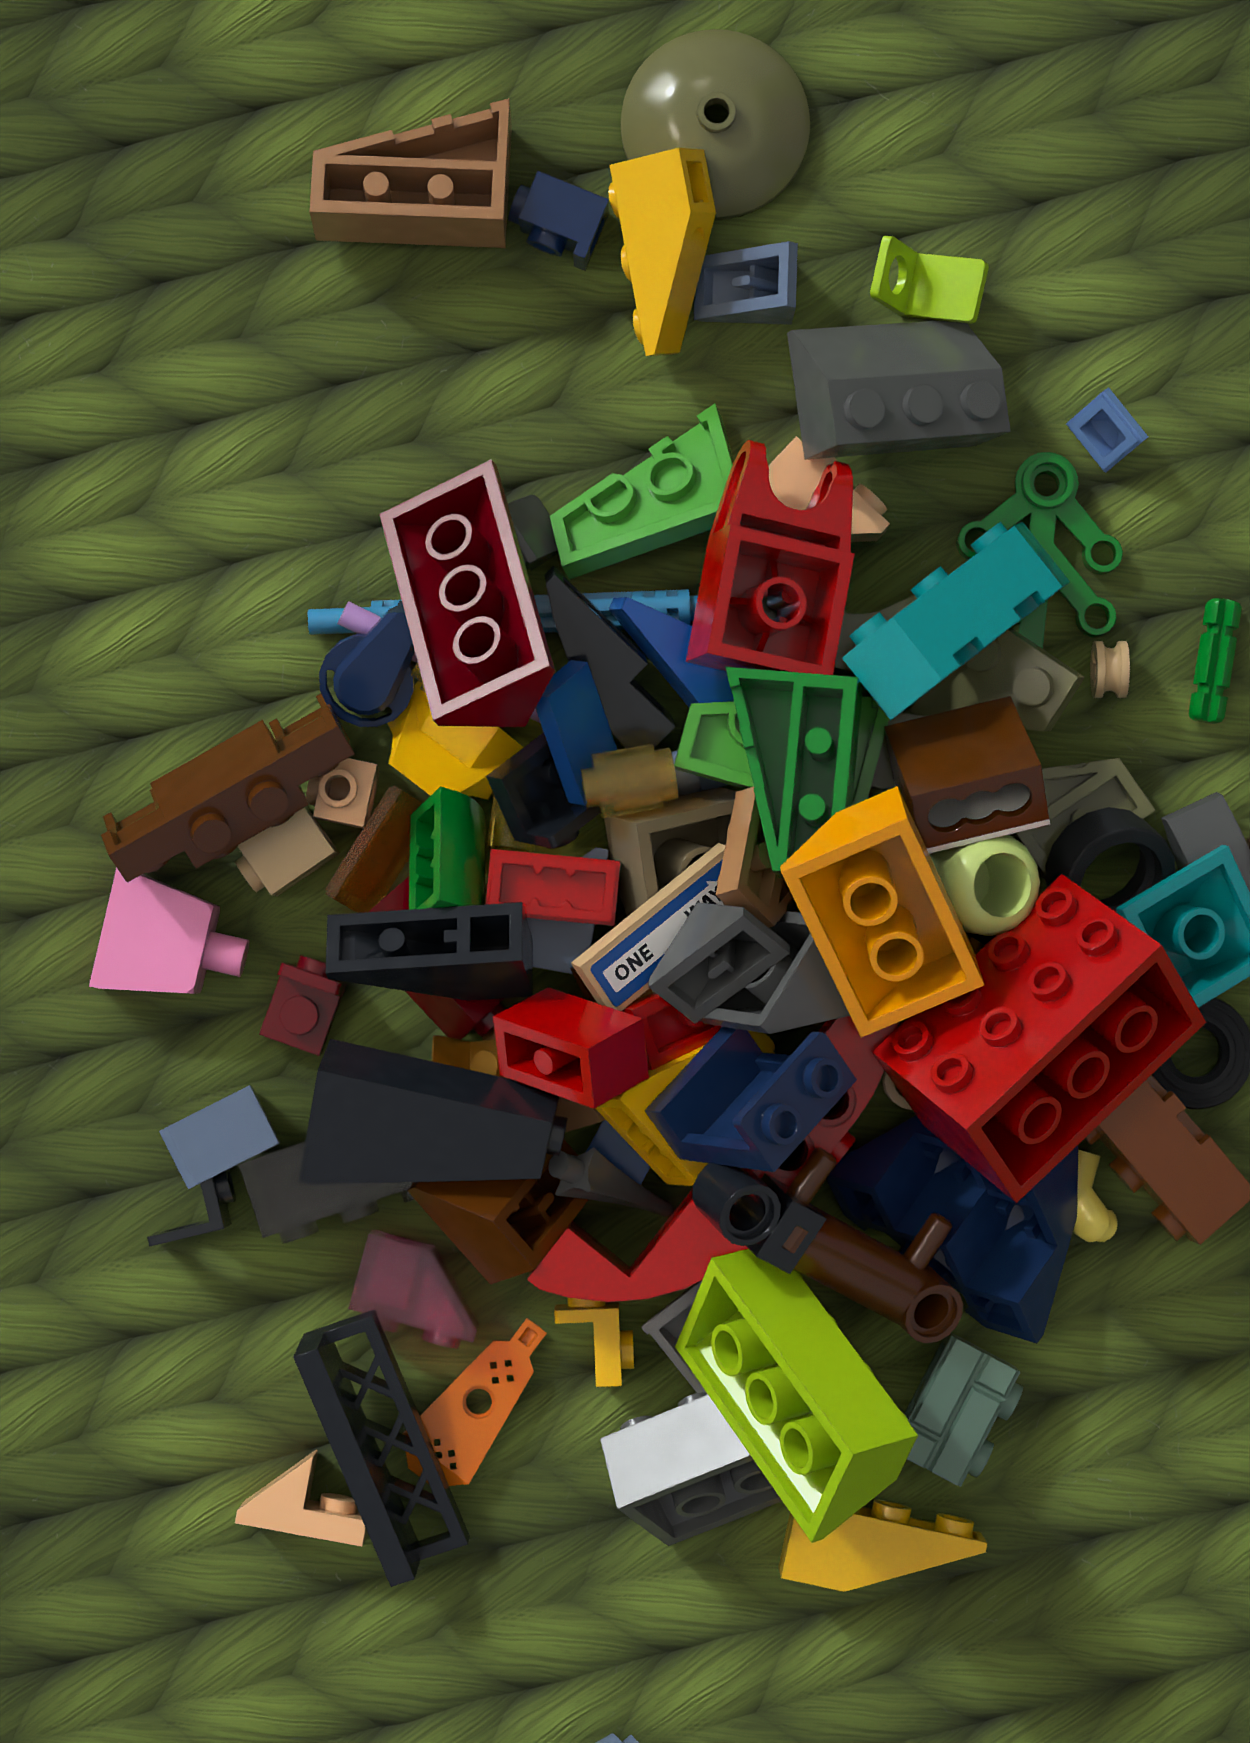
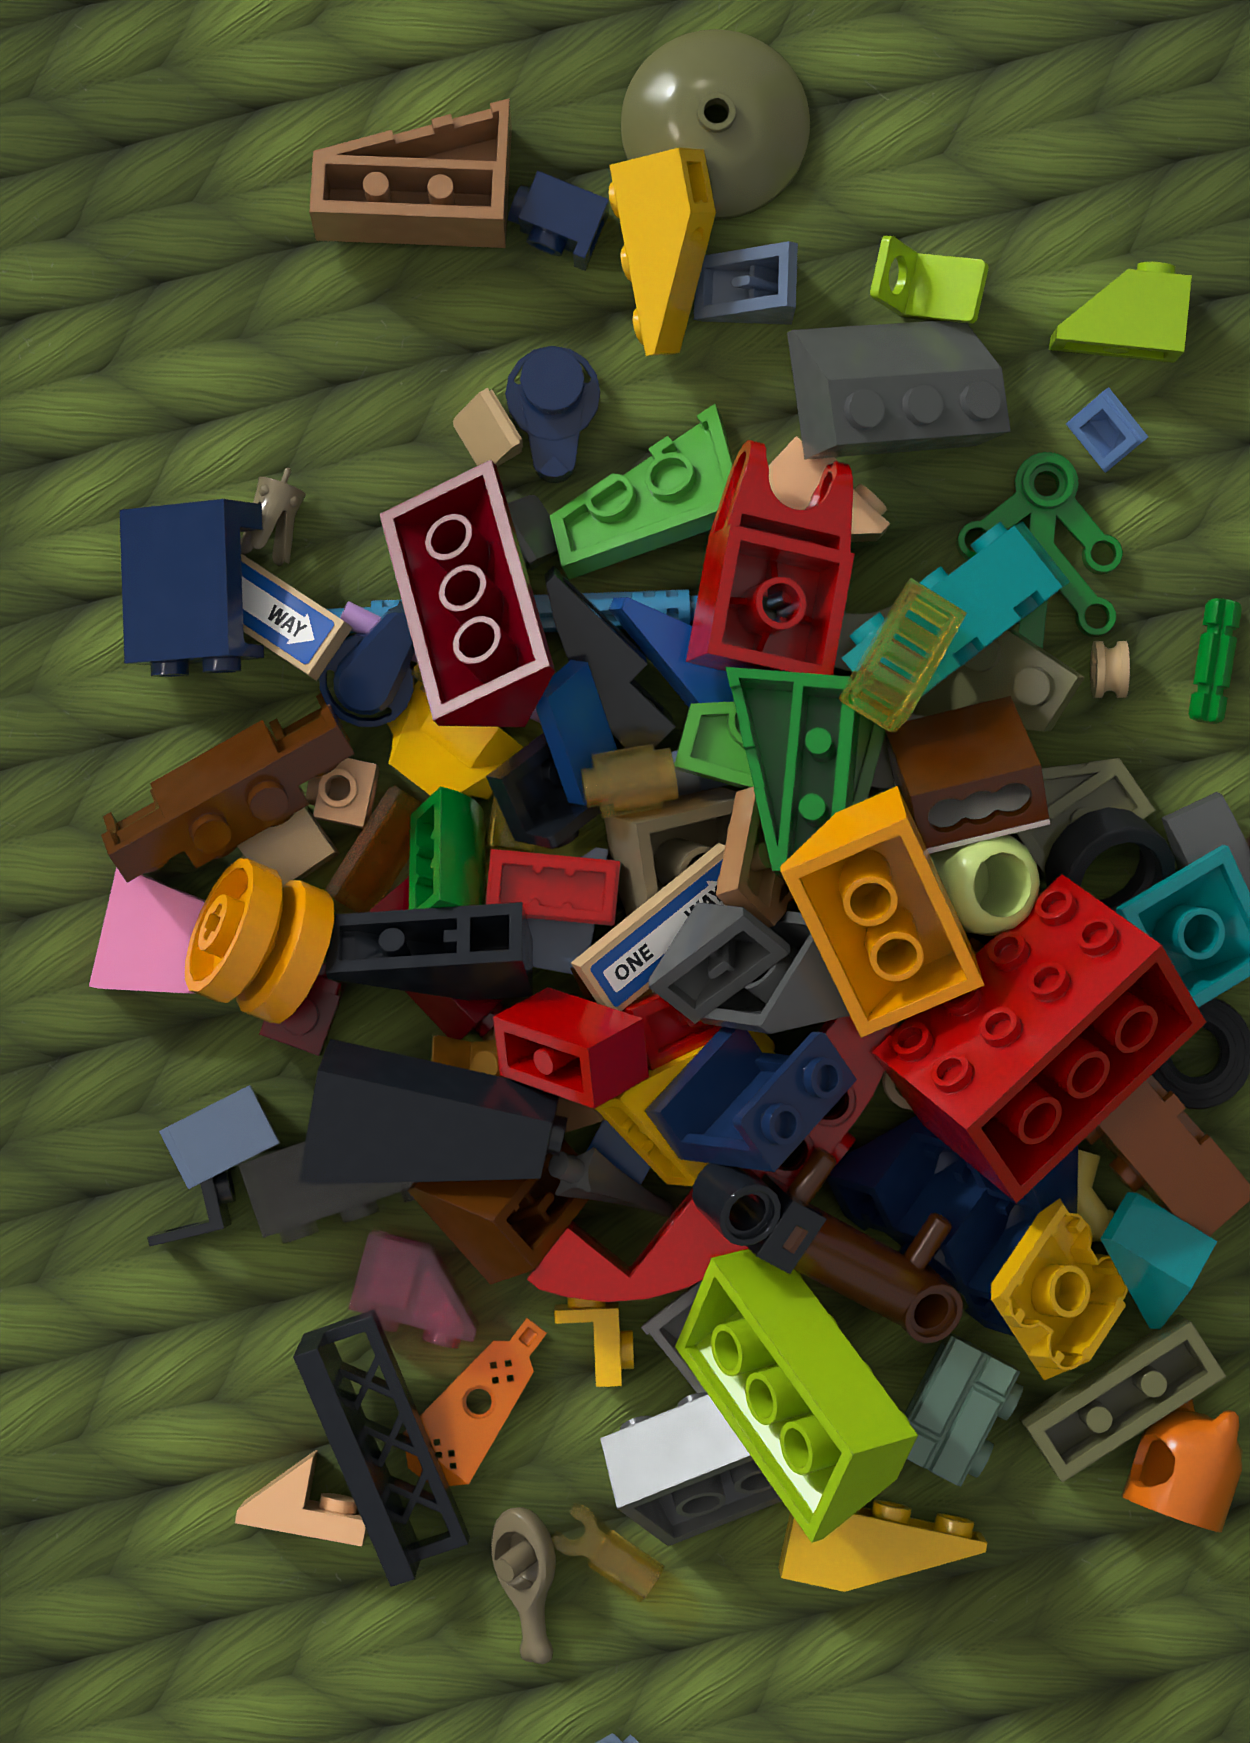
none -> dark blue panel [119,499,264,677]
none -> light orange wheel [184,858,334,1024]
none -> dark tan piece [240,468,306,567]
none -> tile [241,554,352,681]
none -> tan slope [453,388,523,467]
none -> dark tan piece [491,1507,556,1664]
none -> dark blue piece [505,346,601,483]
none -> clear yellow bar [551,1503,664,1602]
none -> clear yellow slope [839,578,967,732]
none -> yellow slope [991,1199,1128,1380]
none -> olive brick [1019,1314,1226,1483]
none -> lime slope [1049,262,1192,363]
none -> teal slope [1100,1192,1217,1329]
none -> orange piece [1122,1399,1242,1532]

